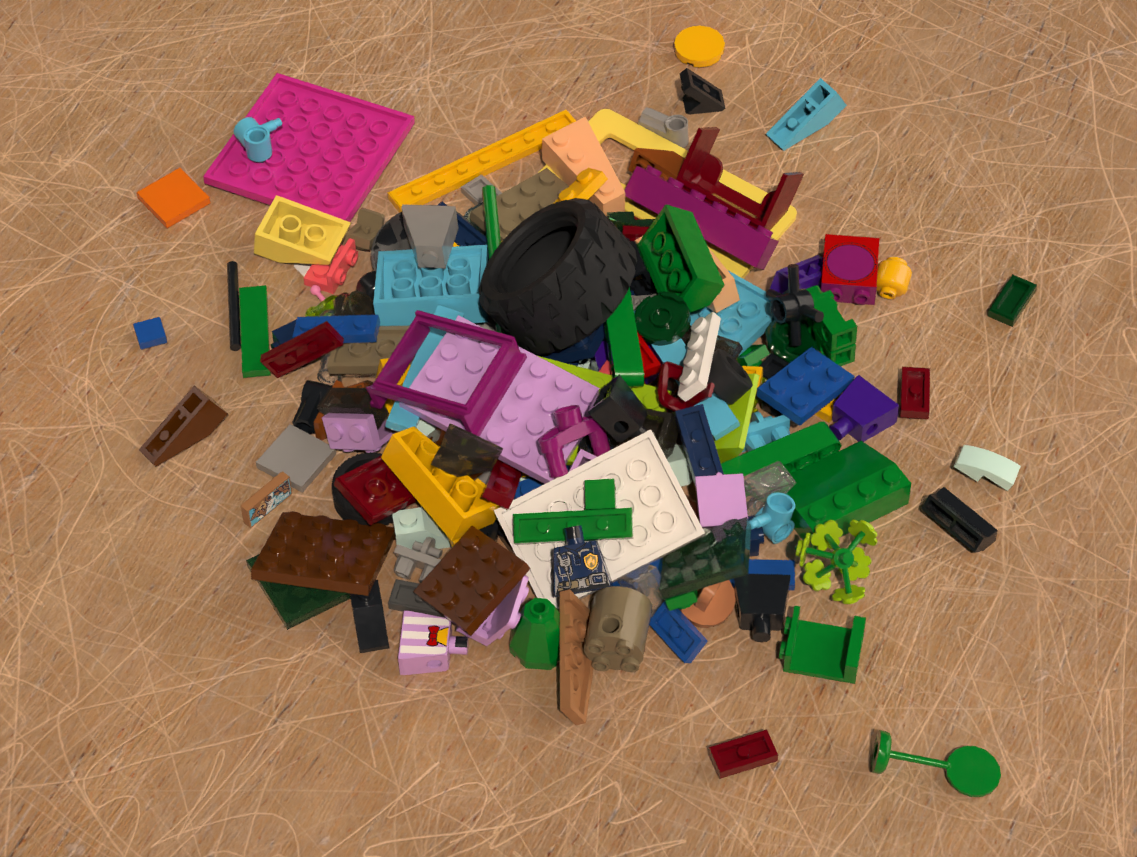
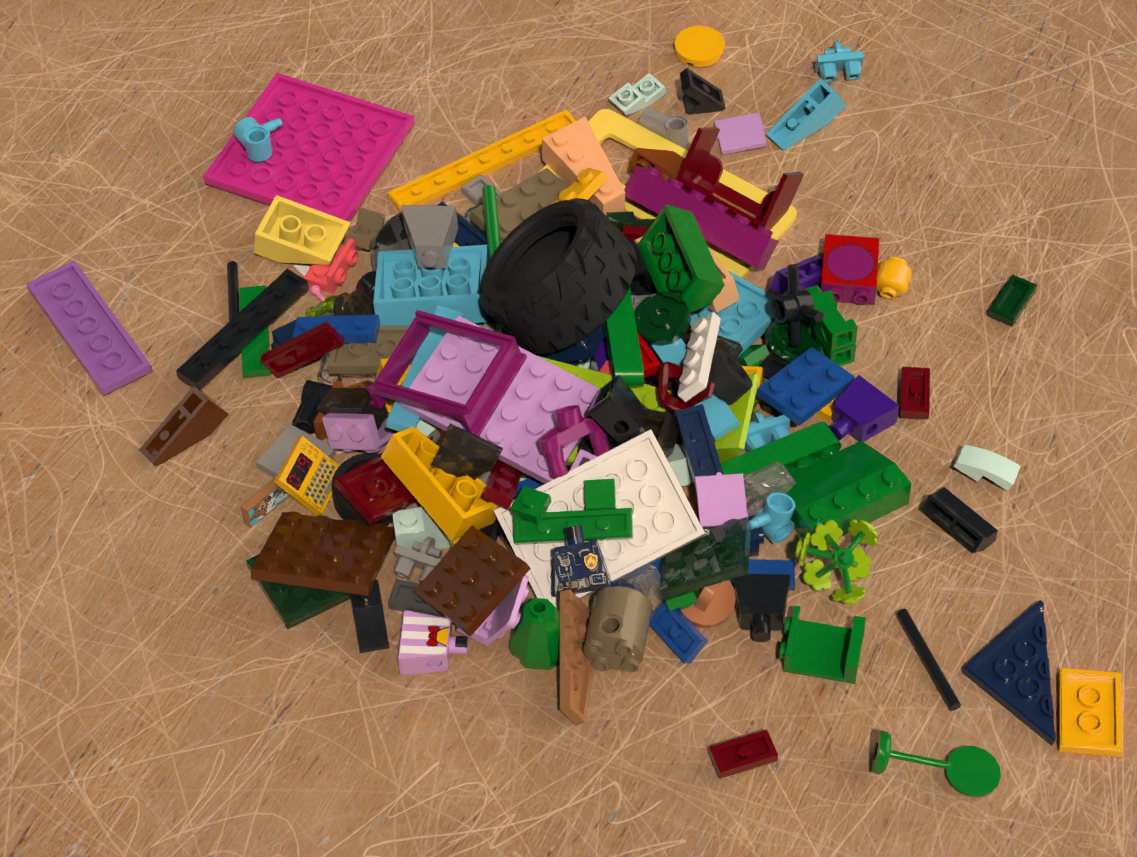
blue tile [133,317,167,350] -> none
orange tile [136,168,211,228] -> none
none -> medium lavender plate [26,260,152,396]
none -> black plate [176,269,309,389]
none -> yellow tile [274,436,339,516]
none -> green plate [510,486,552,524]
none -> light aqua slope [609,73,667,115]
none -> lavender piece [714,112,767,155]
none -> medium azure hips [814,40,864,83]
none -> black bar [896,609,961,711]
none -> dark blue tile [962,600,1056,746]
none -> yellow tile [1058,668,1123,757]

